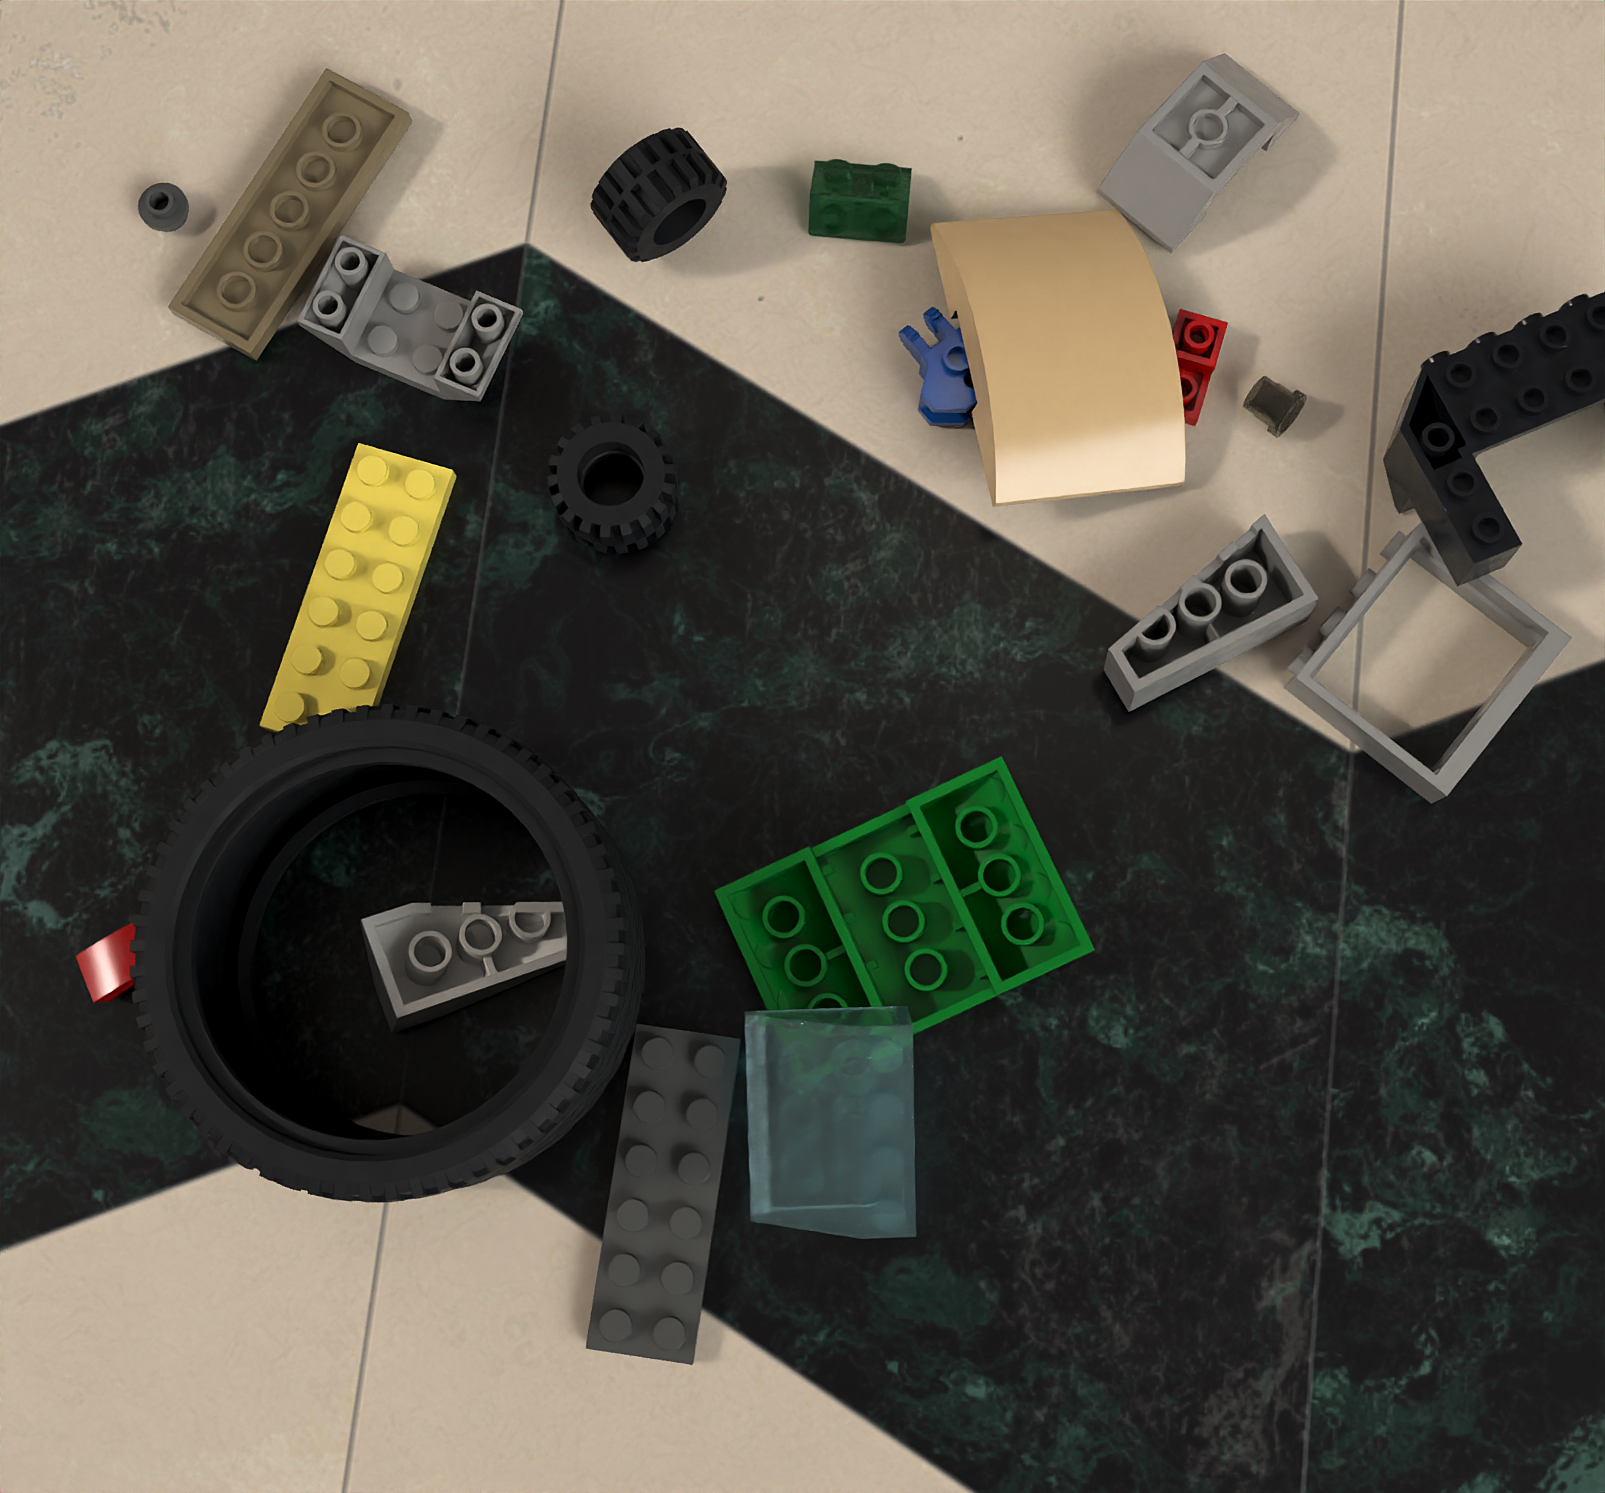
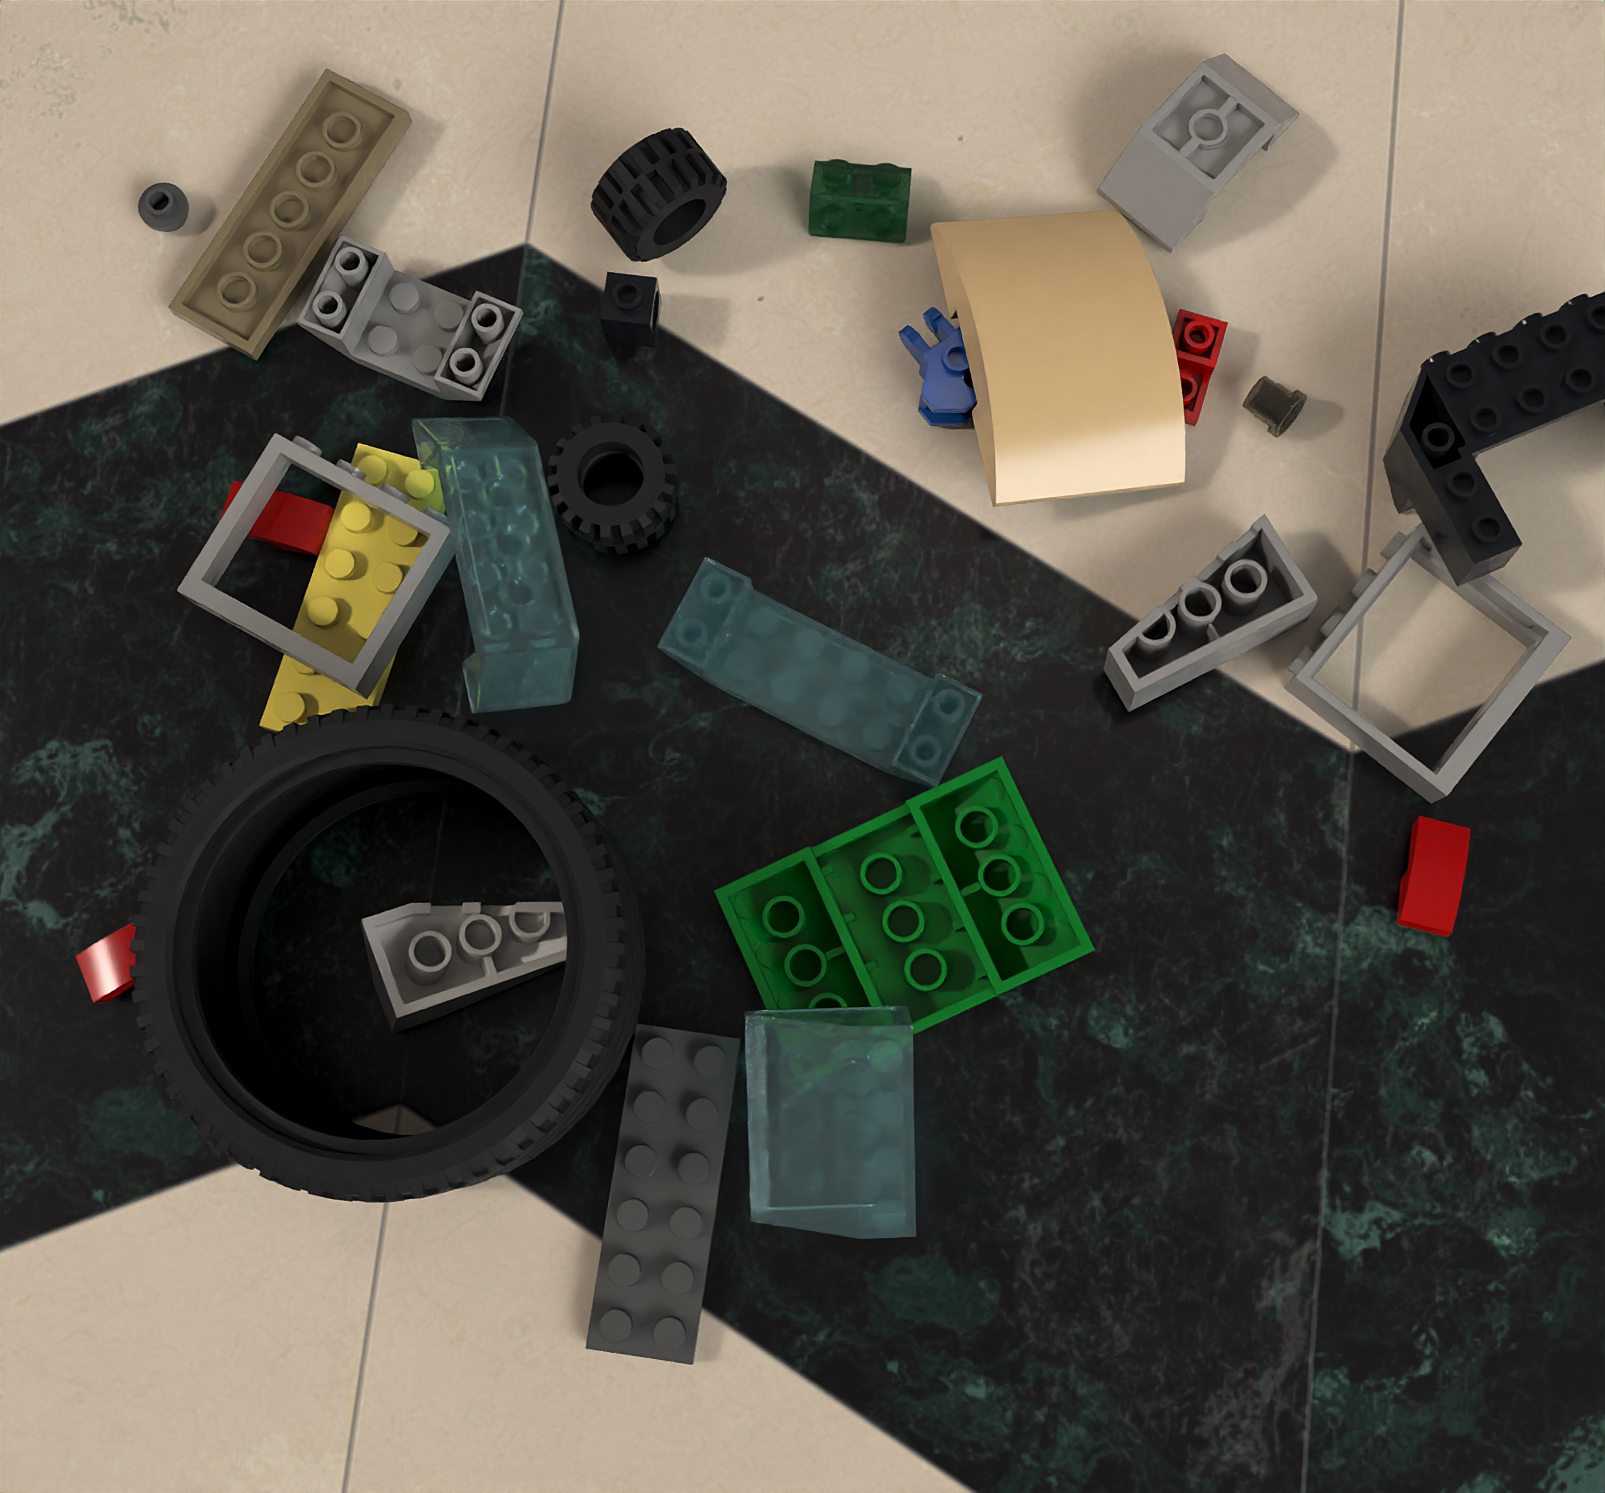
none -> light grey window [177,433,461,699]
none -> red slope [219,481,335,556]
none -> clear light blue slope [411,416,580,713]
none -> black brick [600,272,662,347]
none -> clear light blue slope [657,557,984,788]
none -> red slope [1396,816,1470,937]

